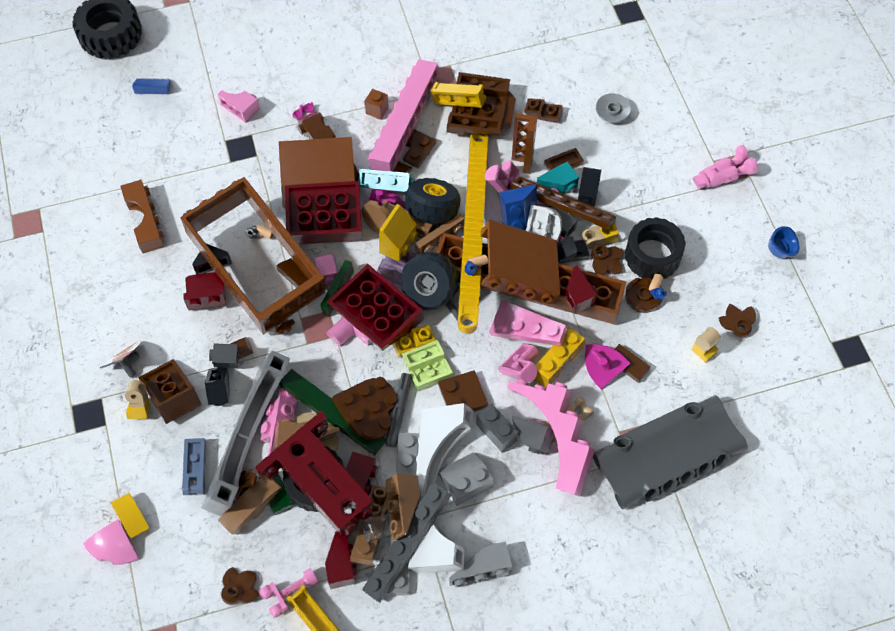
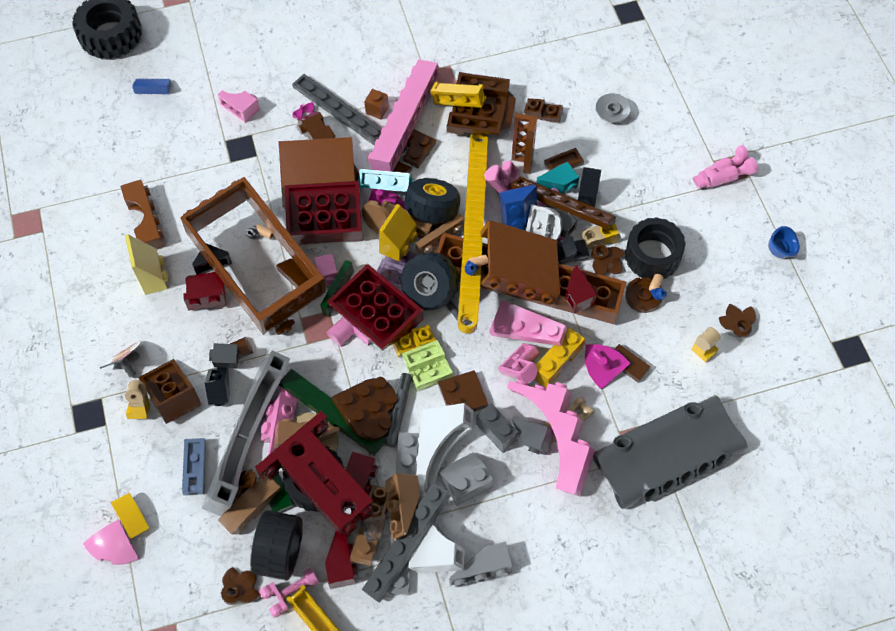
none -> light yellow slope [125,234,169,295]
none -> black tyre [250,510,303,581]
none -> dark grey tile [292,74,407,155]

